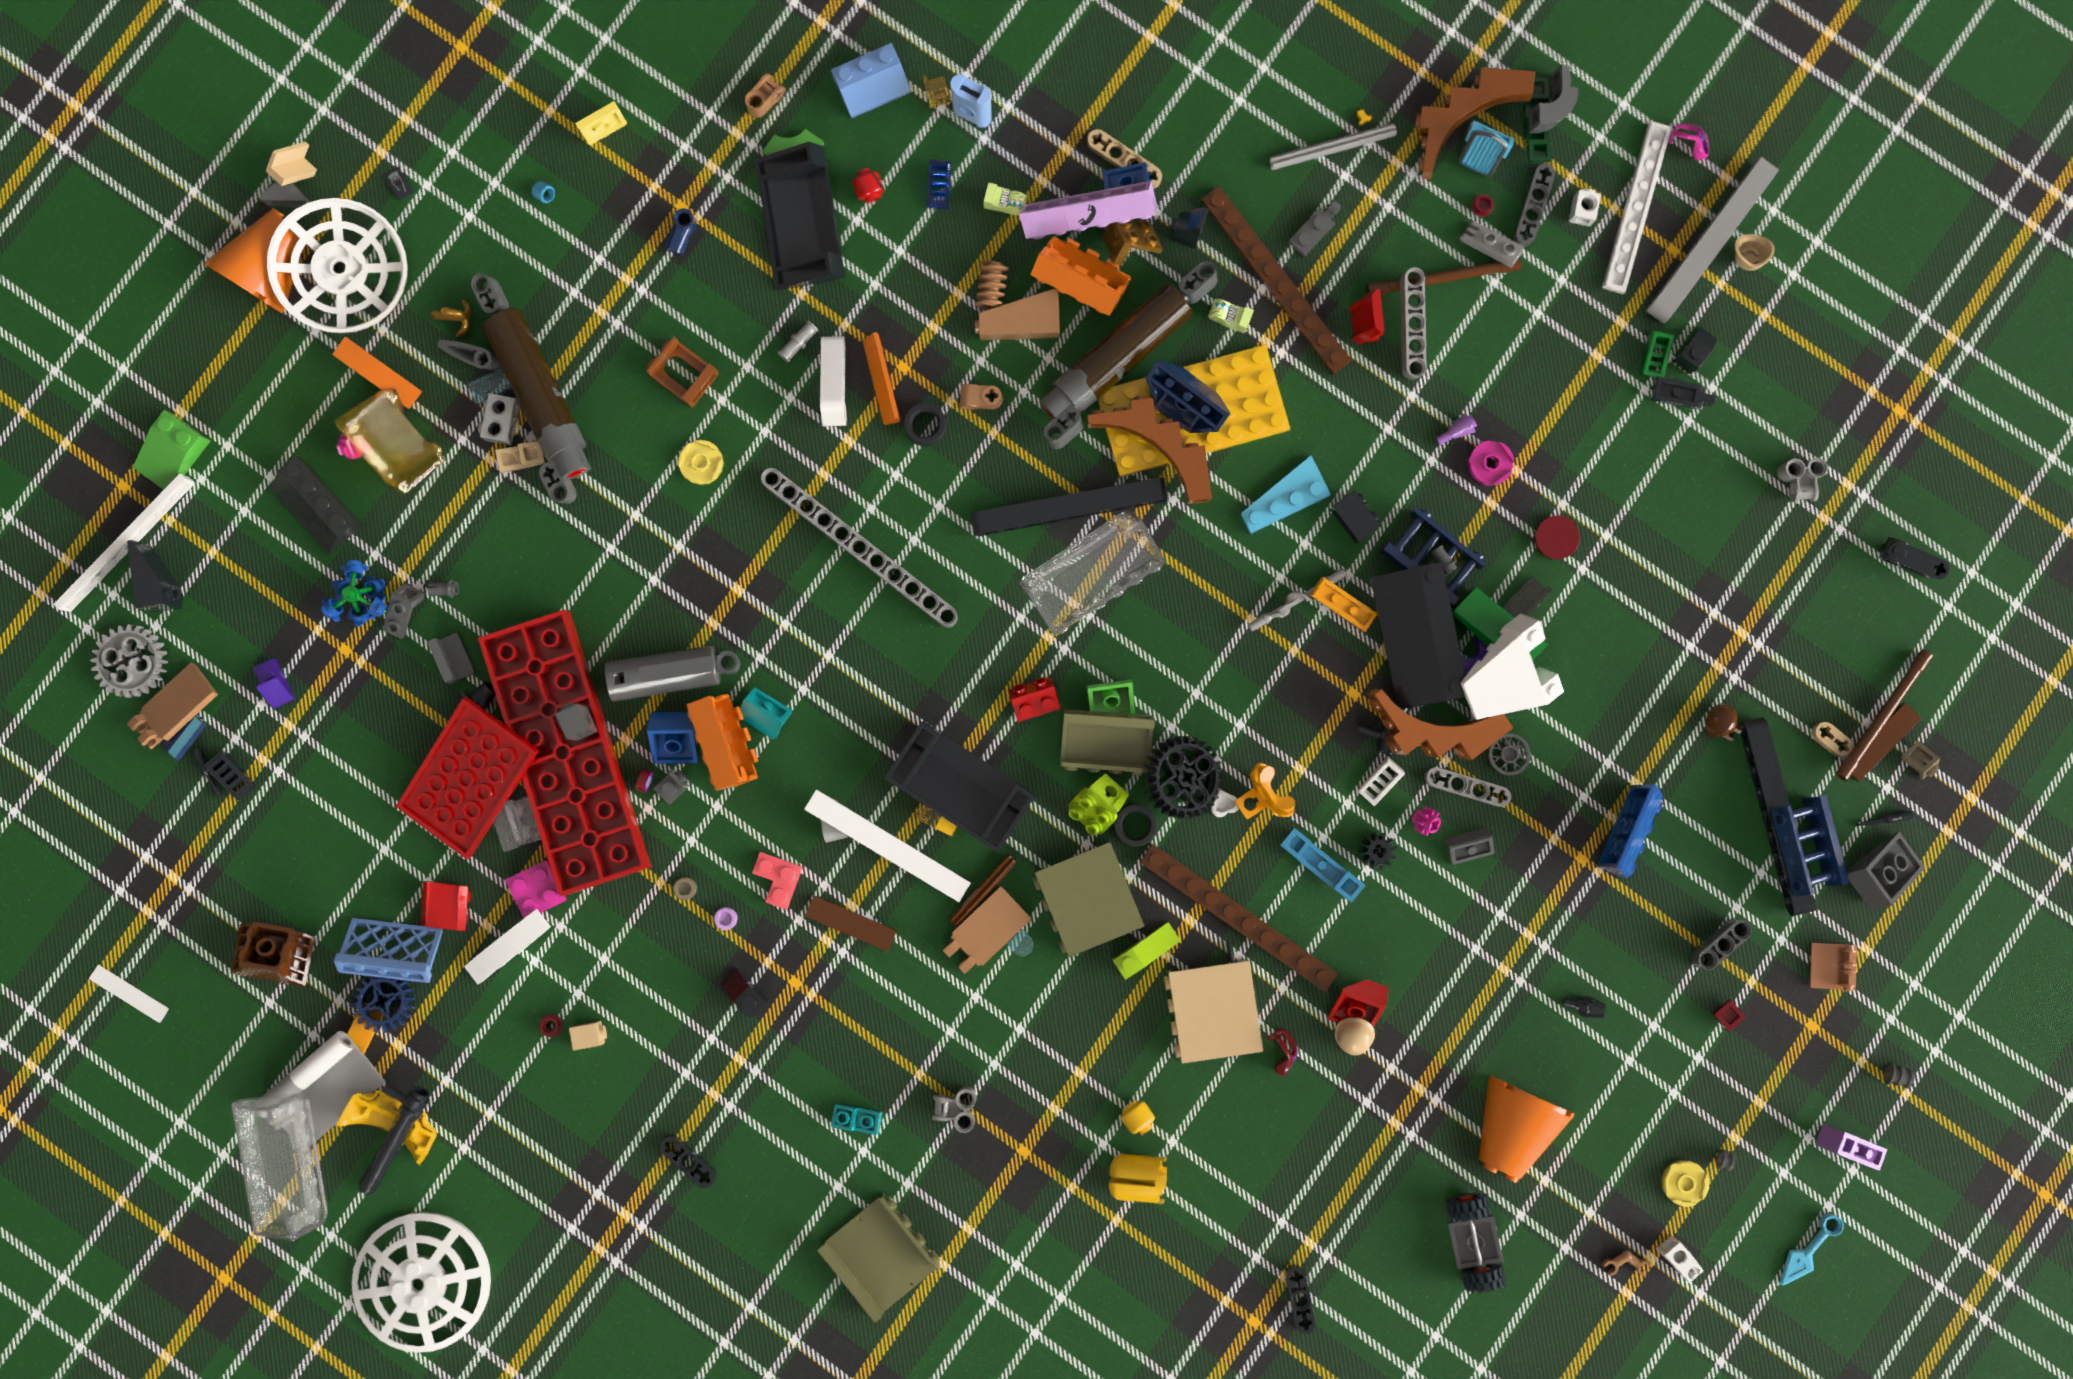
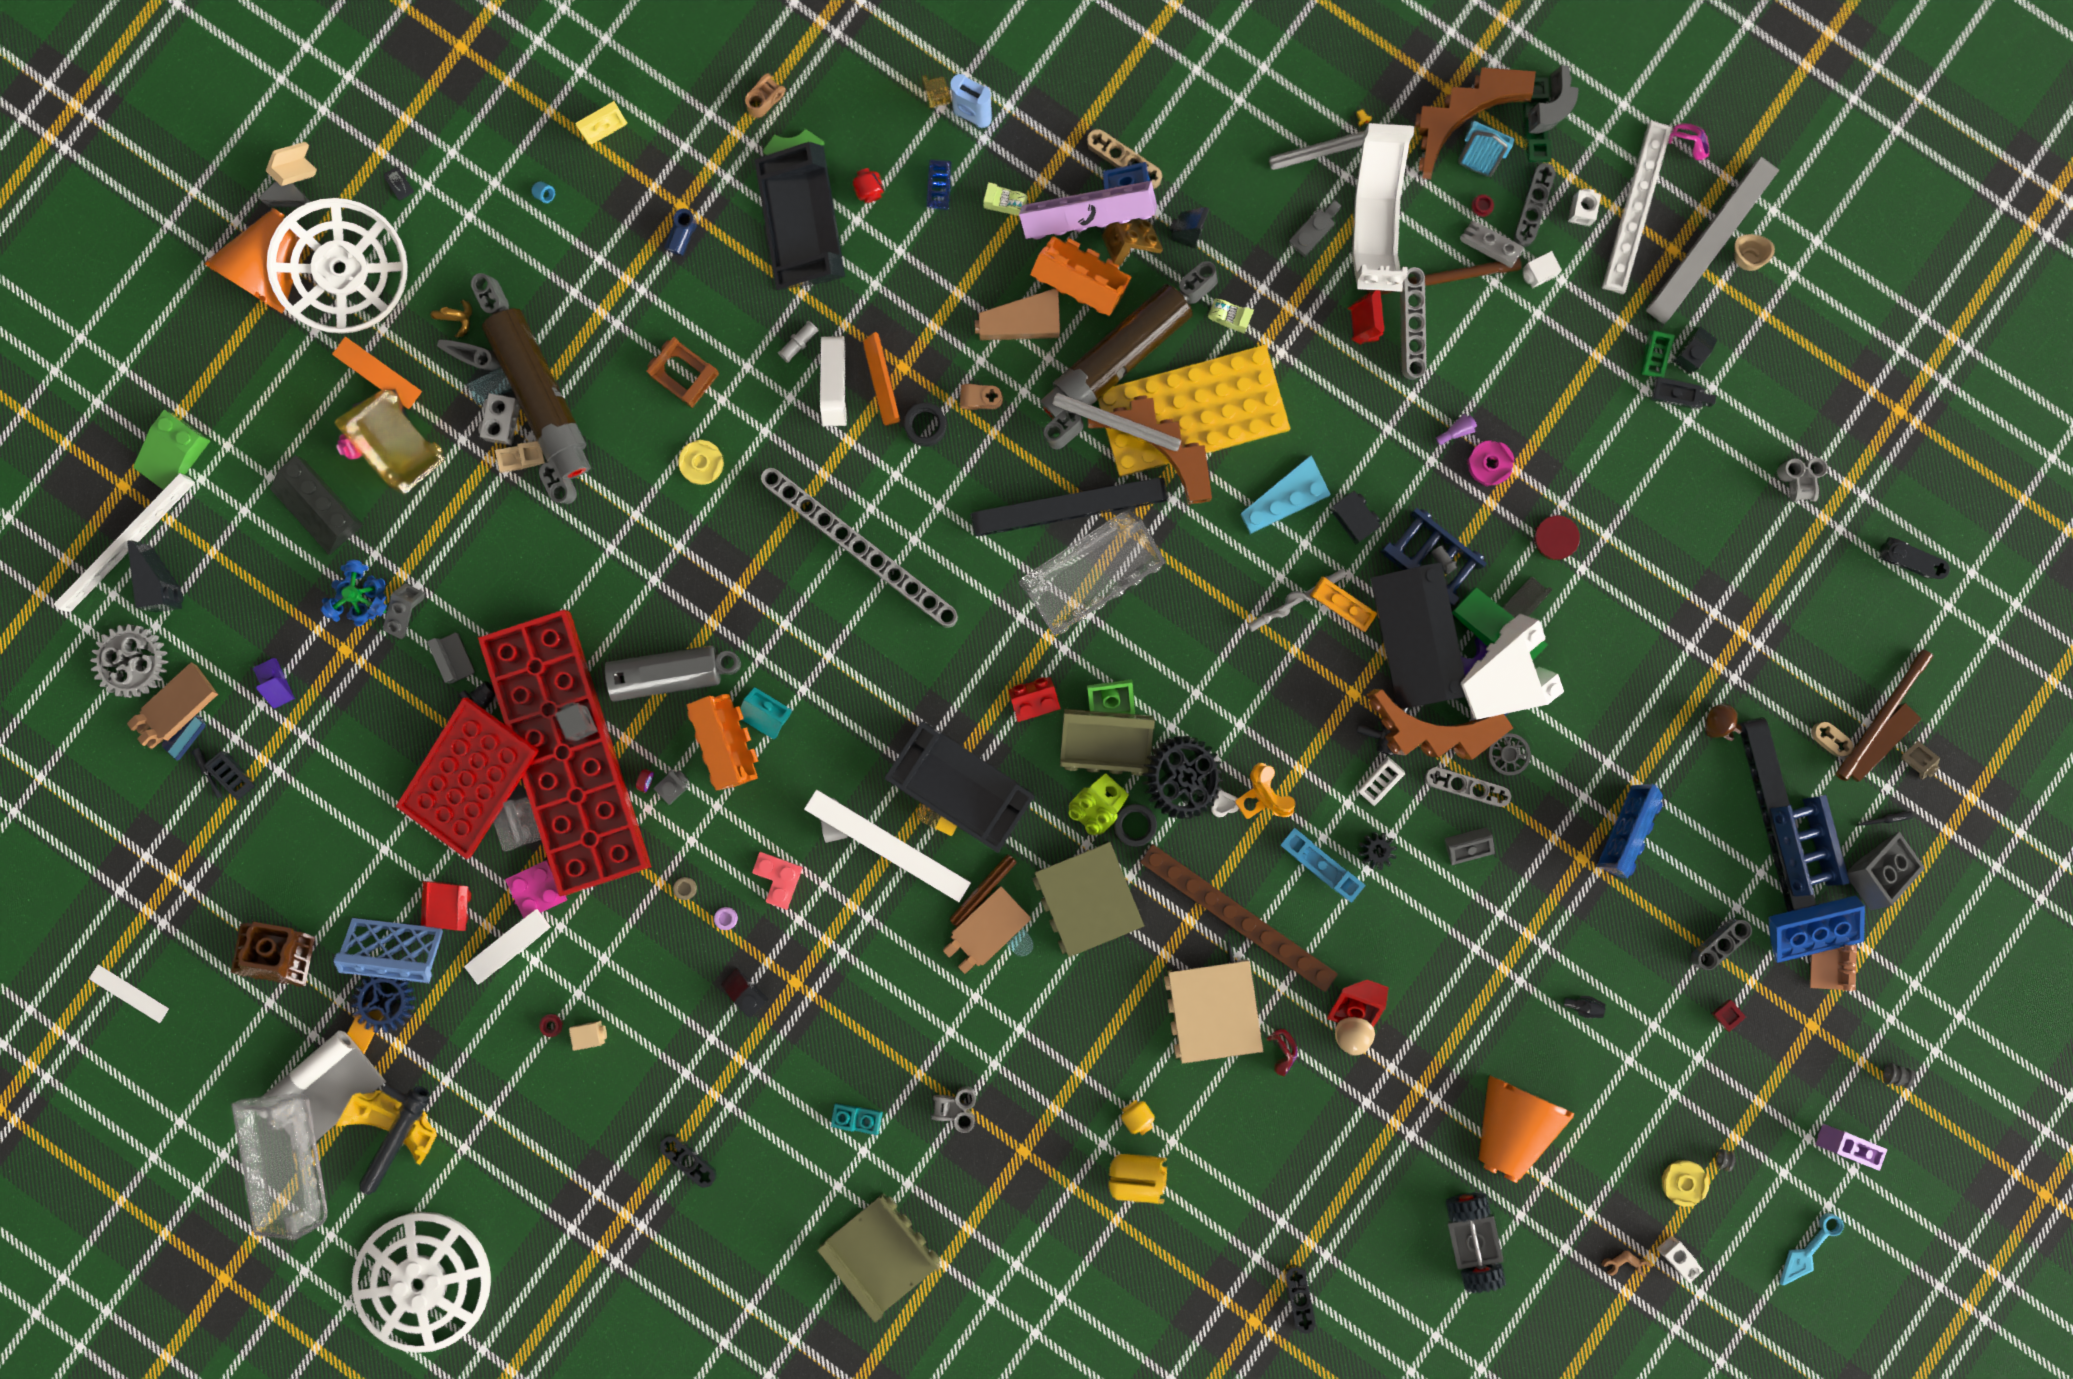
dark grey pin [428,580,459,598] -> none
blue slope [647,712,699,764] -> none
reddish brown tile [805,895,897,952] -> none
medium blue slope [831,43,911,118] -> none
medium nougat piece [975,260,1009,310] -> none
lime slope [1112,922,1180,980] -> none
dark blue wedge [1145,360,1231,433] -> none
reddish brown plate [1201,186,1352,375] -> none
dark pink gear [1412,806,1441,836] -> none
none -> light grey axle [1053,393,1181,451]
none -> white panel [1352,123,1414,291]
none -> white brick [1523,251,1562,288]
none -> blue slope [1769,896,1865,963]

